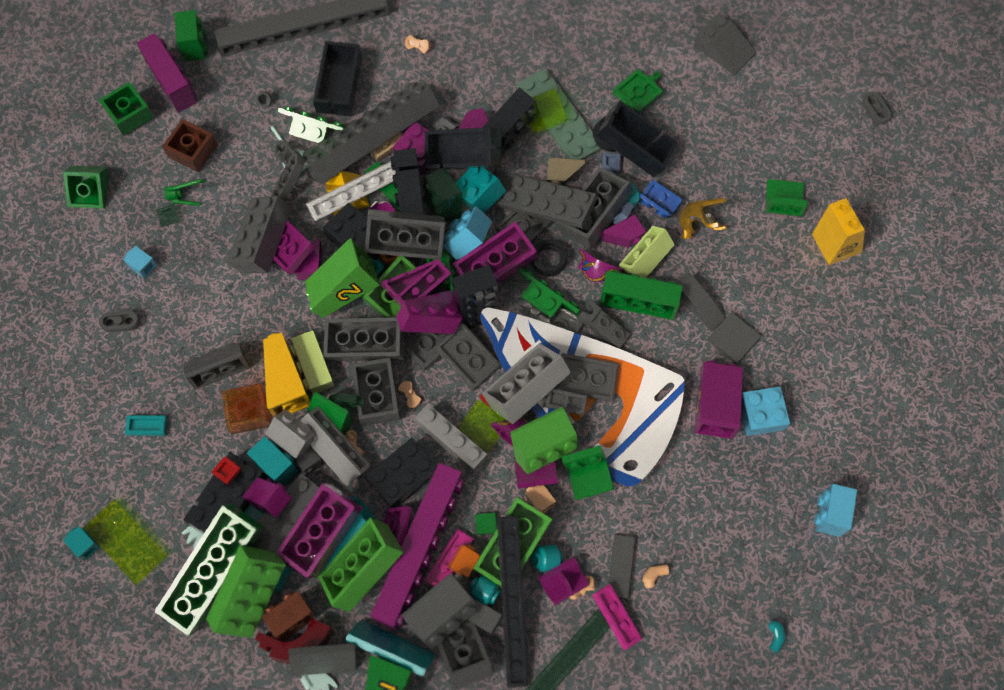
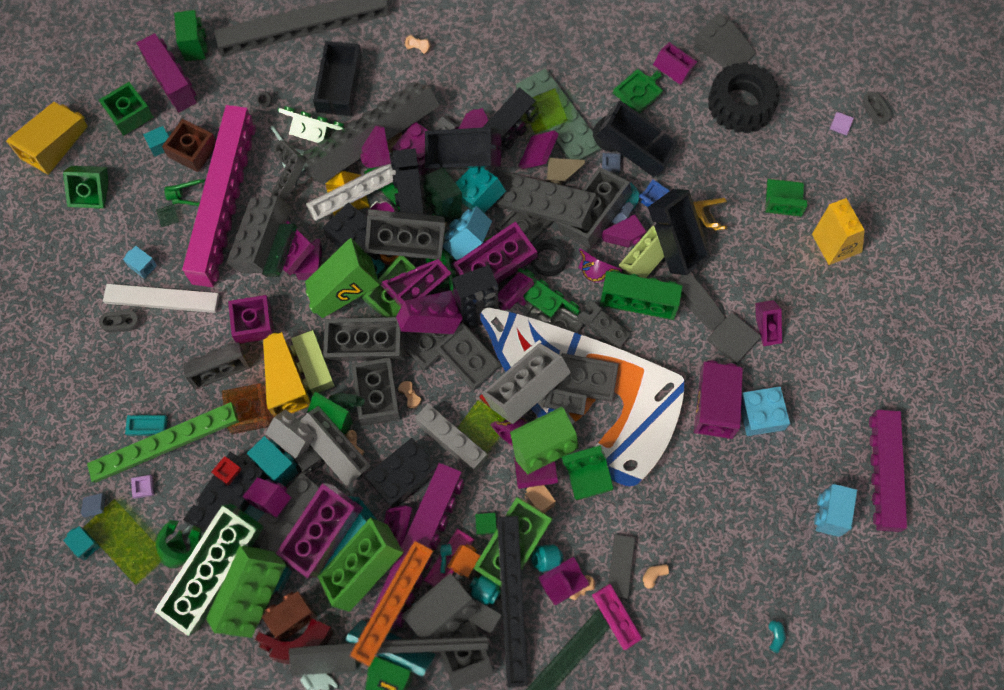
none -> yellow slope [6,102,88,175]
none -> sand blue tile [81,493,105,518]
none -> bright green plate [87,402,239,483]
none -> white tile [103,284,219,313]
none -> lavender tile [131,475,154,499]
none -> teal brick [143,126,171,157]
none -> green piece [155,520,201,569]
none -> dark pink brick [182,105,256,287]
none -> magenta brick [228,295,274,344]
none -> clear green tile [262,223,297,277]
none -> orange plate [350,541,433,667]
none -> magenta slope [360,125,391,168]
none -> dark grey axle [376,636,489,654]
none -> teal hand [440,544,452,574]
none -> magenta panel [498,272,534,311]
none -> magenta tile [518,130,559,169]
none -> black piece [648,189,711,275]
none -> magenta brick [653,42,697,85]
none -> black tyre [708,62,780,133]
none -> magenta slope [755,300,782,346]
none -> lavender tile [830,112,853,135]
none -> magenta brick [869,410,907,532]

